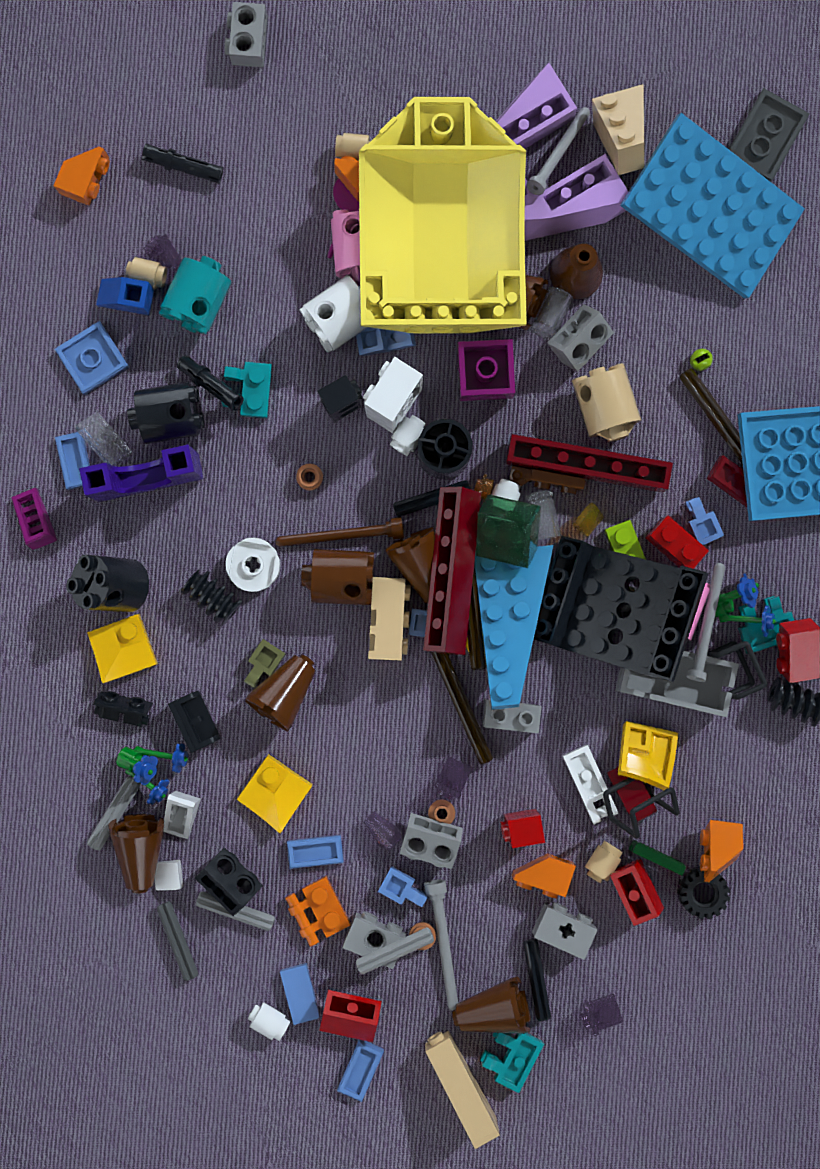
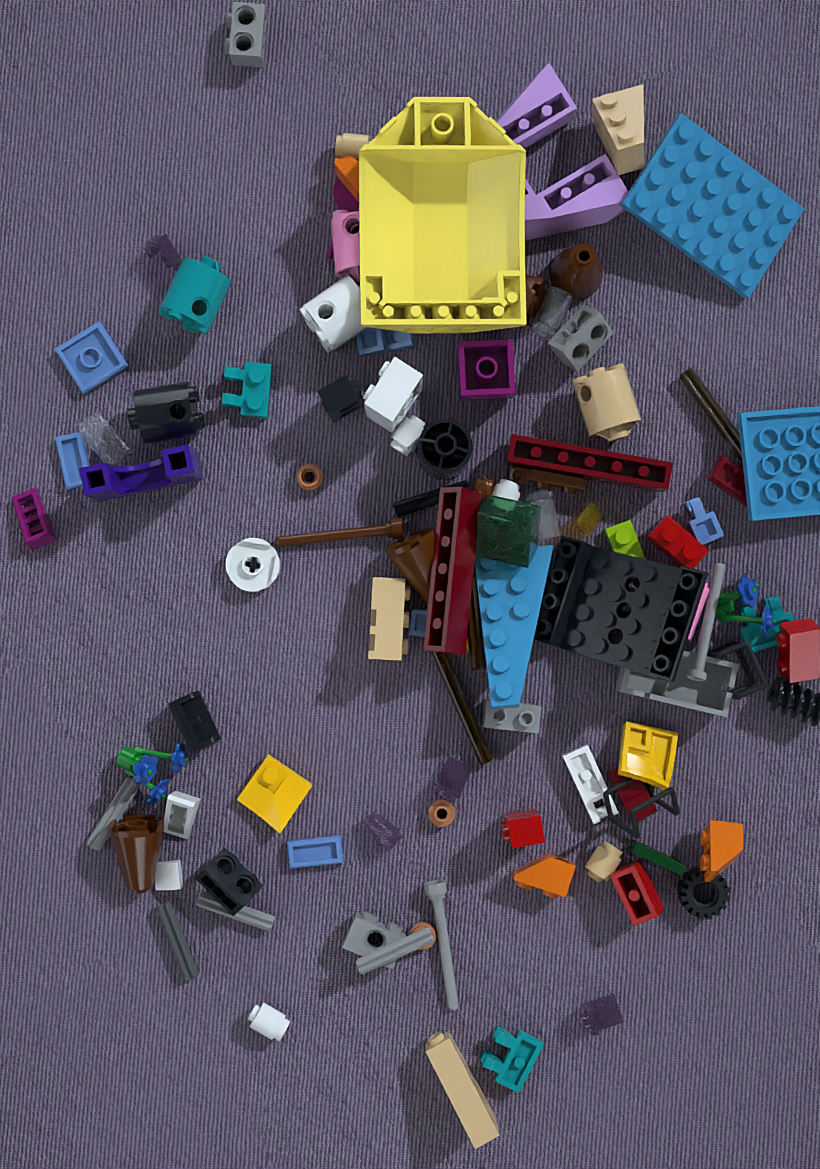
orange slope [53,147,110,206] -> none
black cylinder [66,555,149,612] -> none
yellow plate [87,614,158,684] -> none
black hinge [93,691,153,727] -> none
blue slope [96,277,154,316] -> none
tan brick [126,257,167,289] -> none
black pin [142,143,224,184] -> none
black pin [177,355,244,411] -> none
black piece [181,569,243,626] -> none
olive plate [244,639,286,688] -> none
reddish brown cone [245,654,316,732] -> none
medium blue tile [280,963,320,1025] -> none
orange plate [285,875,351,947] -> none
reddish brown cylinder [301,549,374,605] -> none
red brick [319,990,382,1042] -> none
medium blue tile [337,1040,384,1102] -> none
medium blue plate [378,866,427,907] -> none
light grey brick [400,813,463,869] -> none
reddish brown cone [452,976,531,1034] -> none
black axle [523,939,551,1021] -> none
light grey bar [527,107,590,195] -> none
light grey brick [532,902,598,960] -> none
lime hinge [690,348,713,371] -> none
dark grey tile [729,88,810,182] -> none

